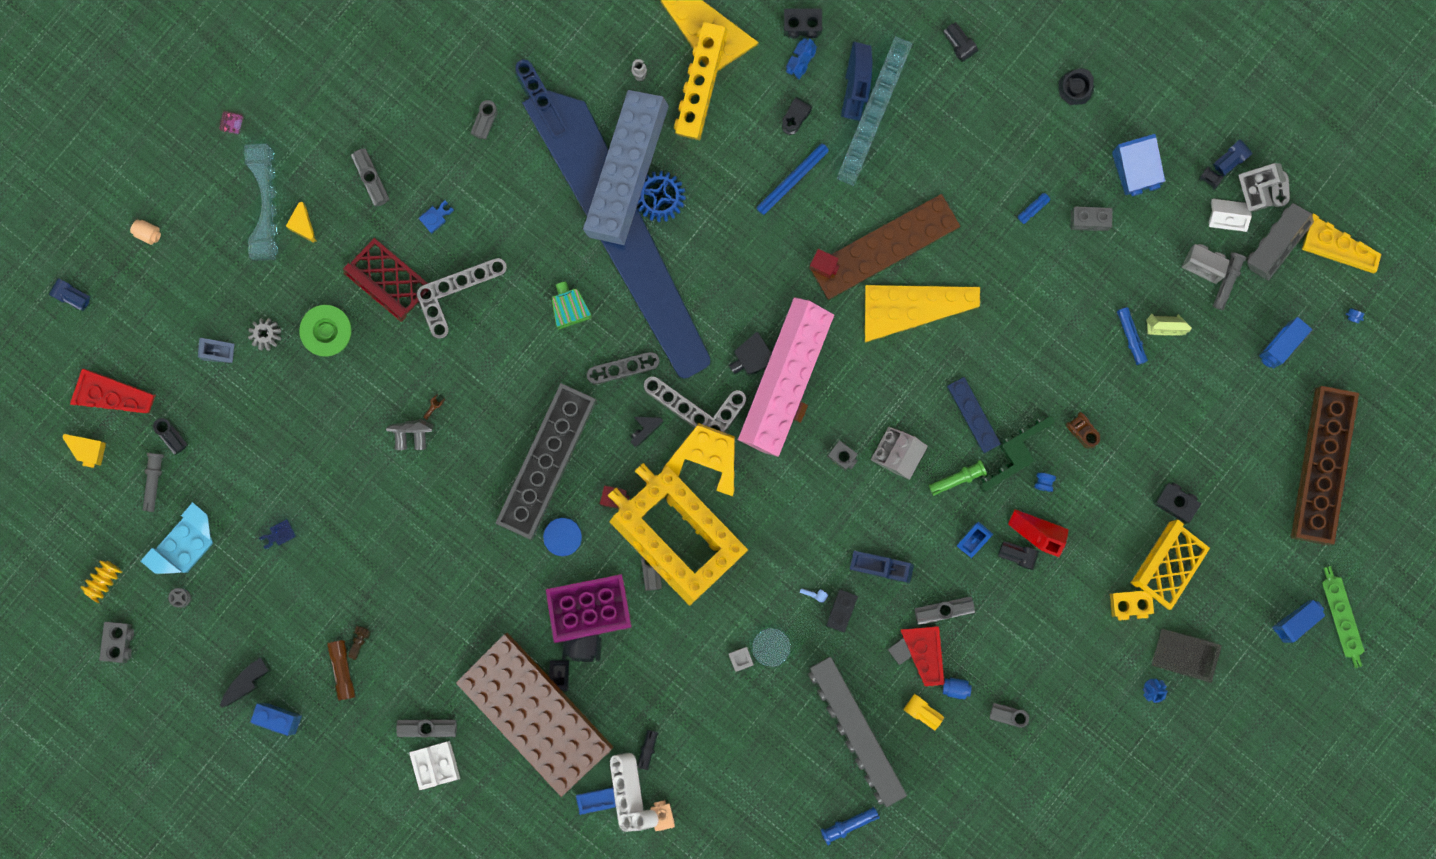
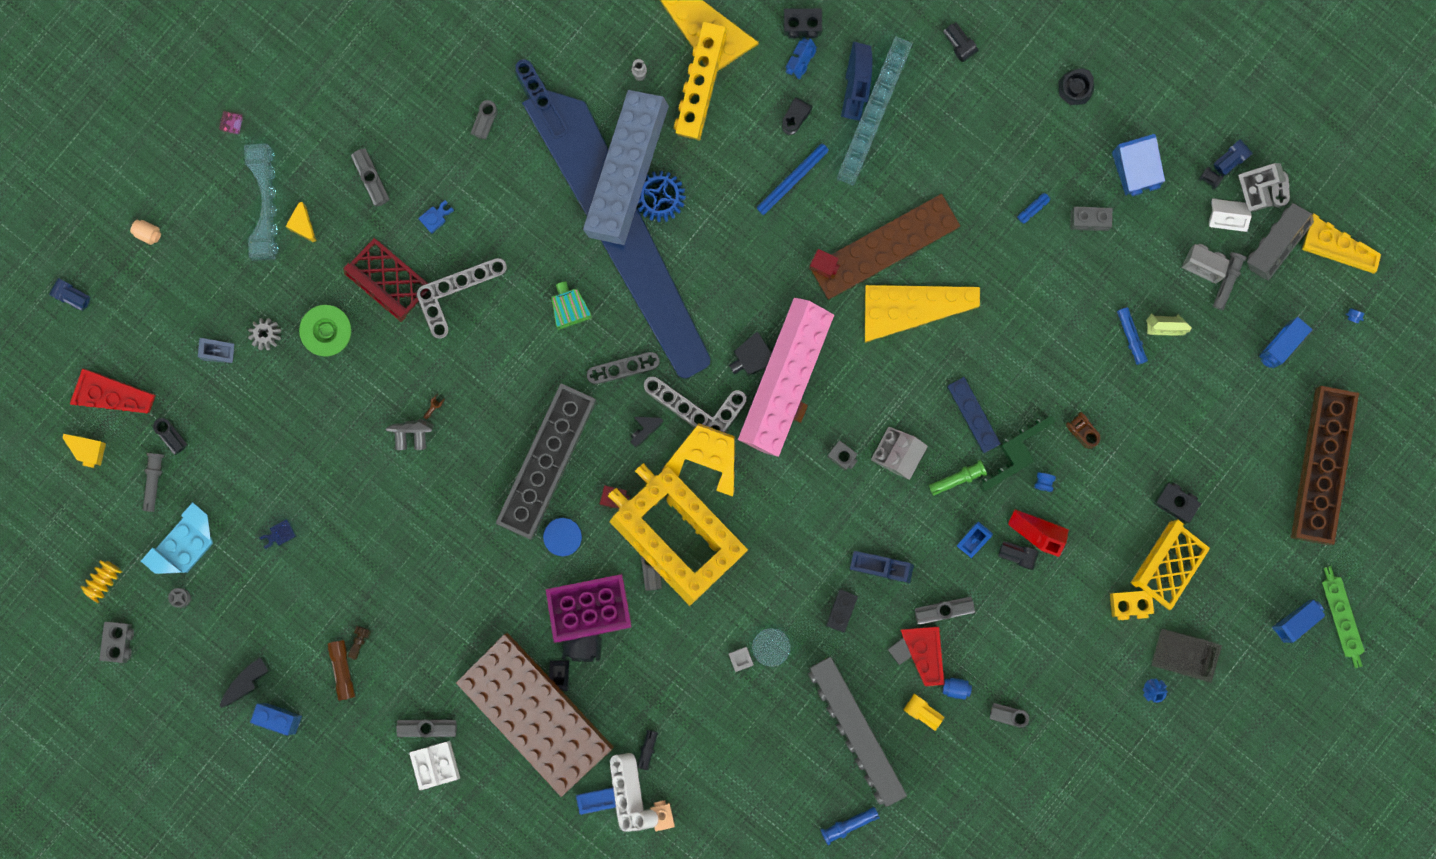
light blue hand [800,588,828,602] -> none

